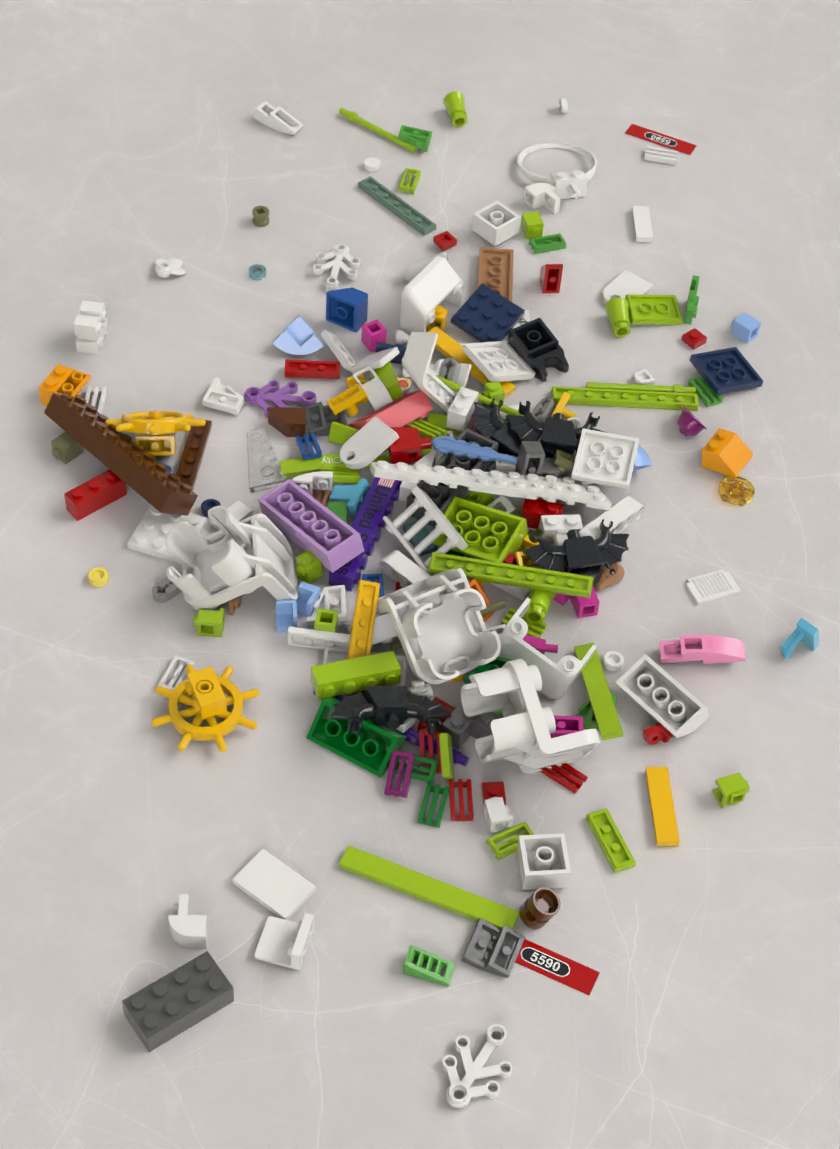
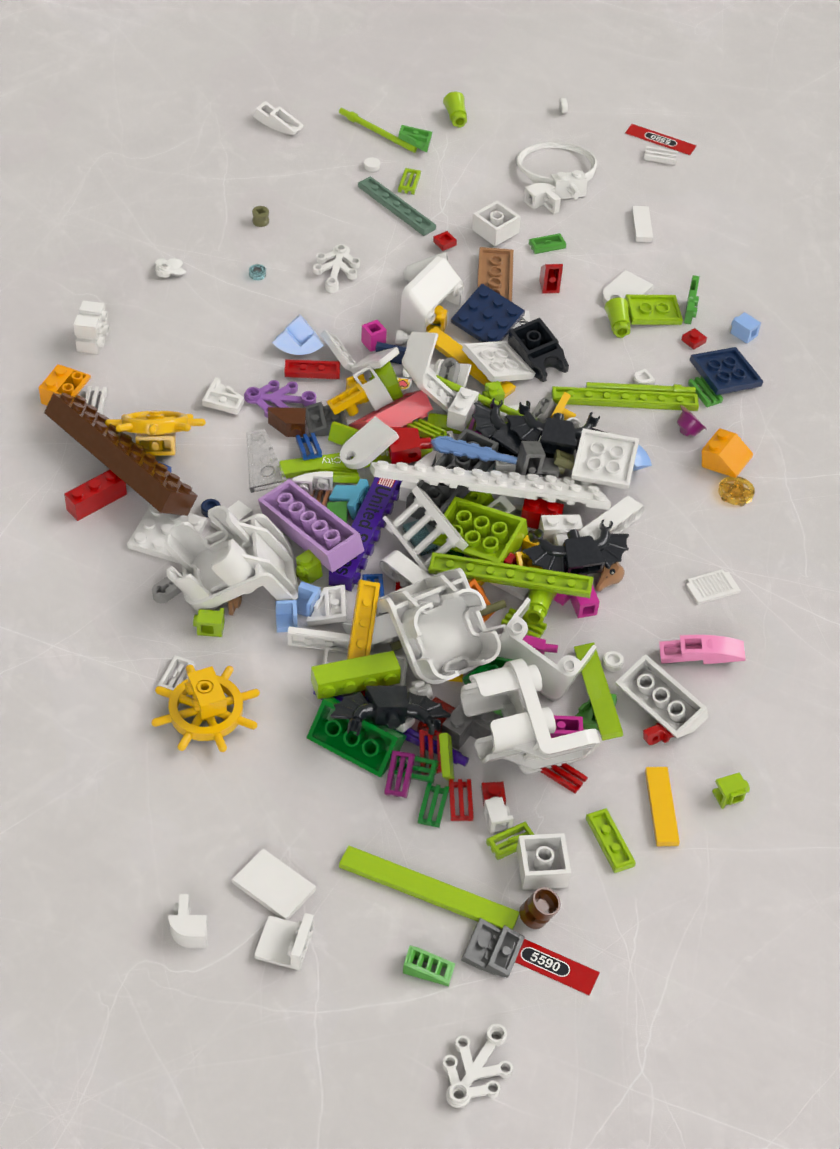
olive brick [51,432,84,464] -> none
light yellow tile [88,567,109,587] -> none
dark grey brick [122,951,234,1052] -> none
reddish brown tile [176,418,212,491] -> none
lime brick [314,608,339,633] -> none
blue slope [326,287,368,333] -> none
lime brick [521,211,544,239] -> none
medium azure piece [781,618,819,659] -> none

